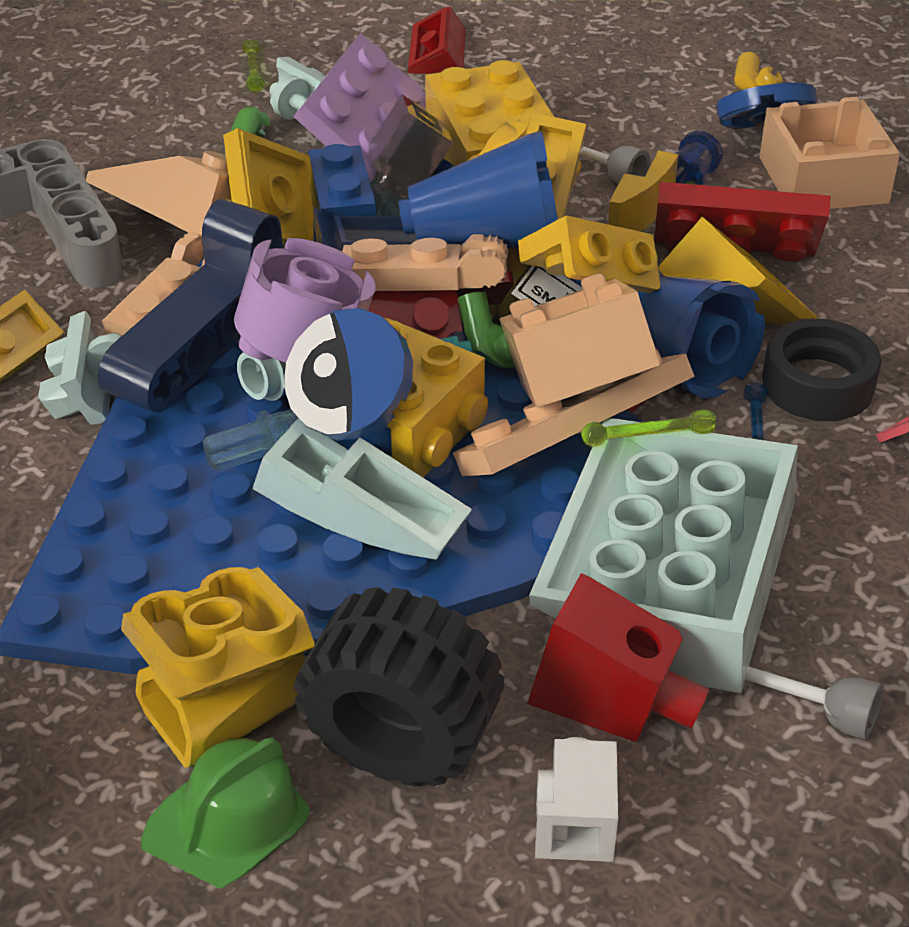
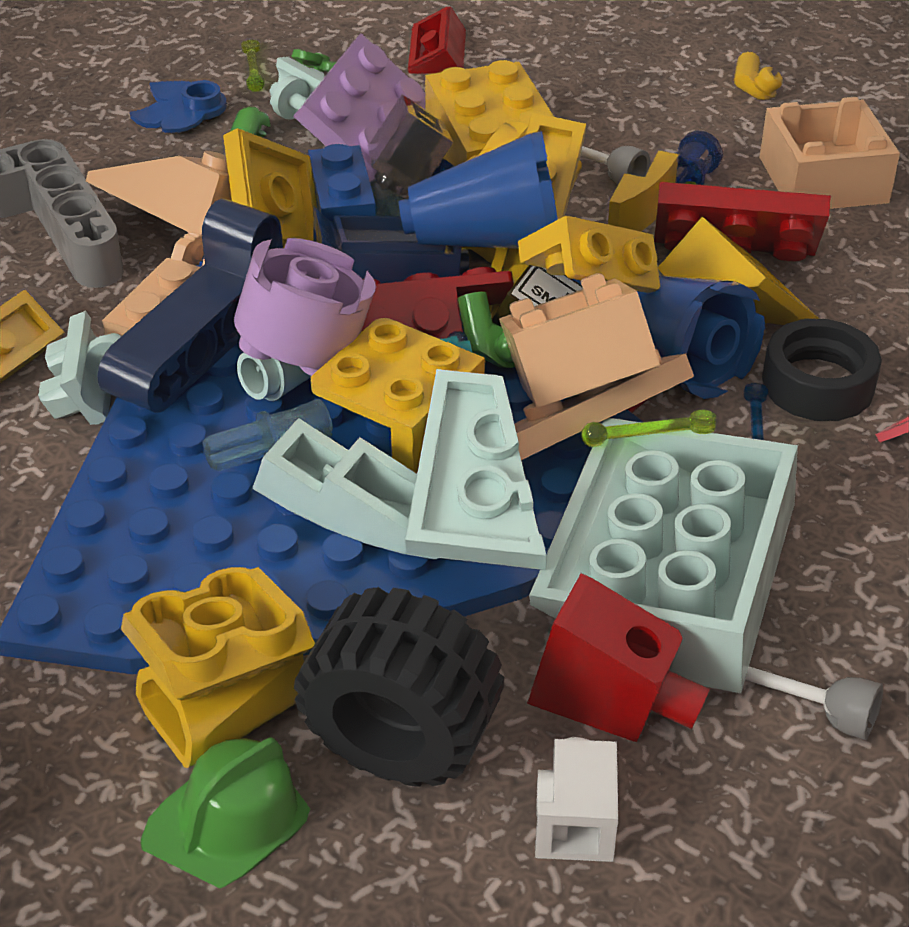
tile [284,308,414,440] -> none
light nougat hinge [342,234,508,291] -> none
blue tile [716,83,817,129] -> none
none -> blue plate [129,80,227,133]
none -> bright green plant [291,49,336,73]
none -> light aqua wing [405,369,547,570]

